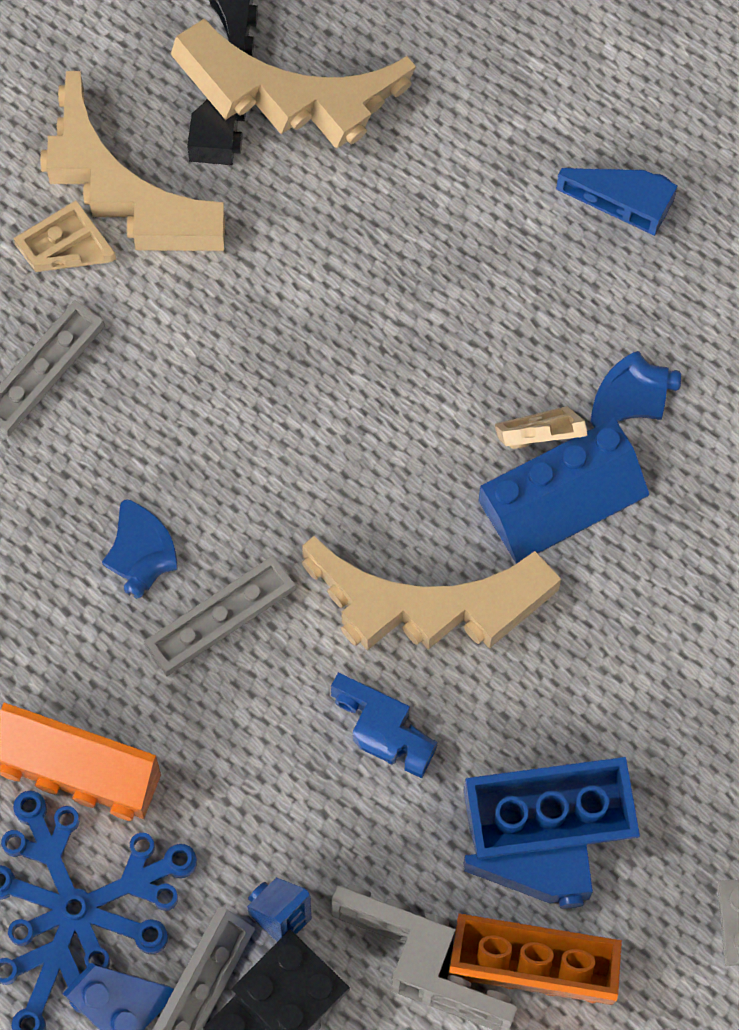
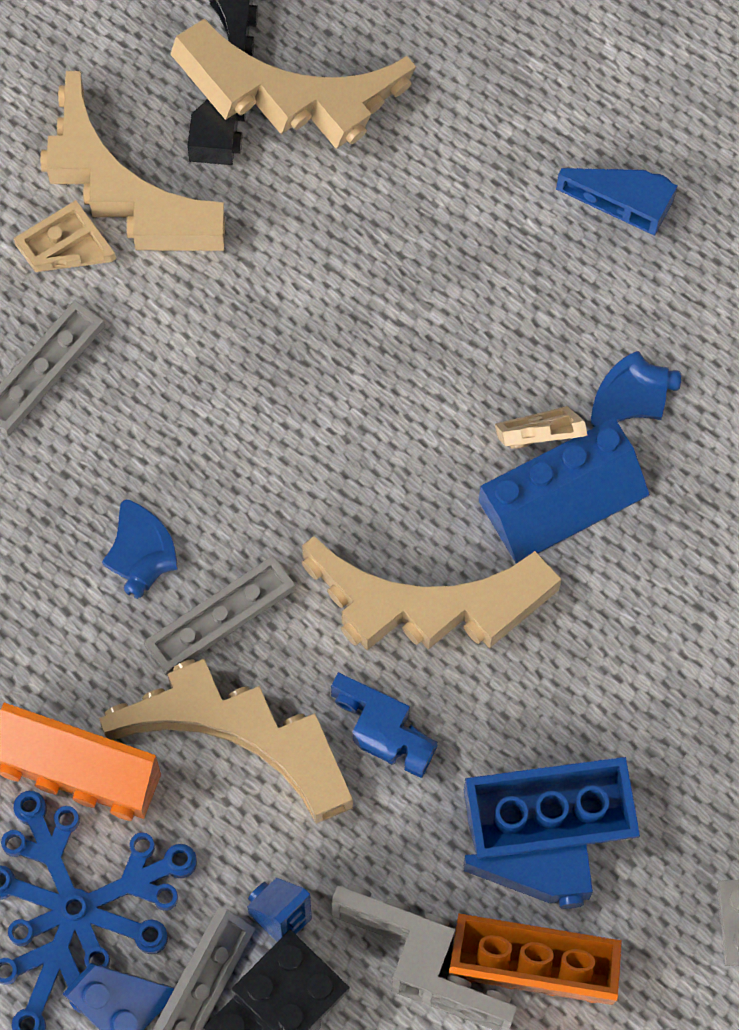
none -> tan arch [99,659,353,824]

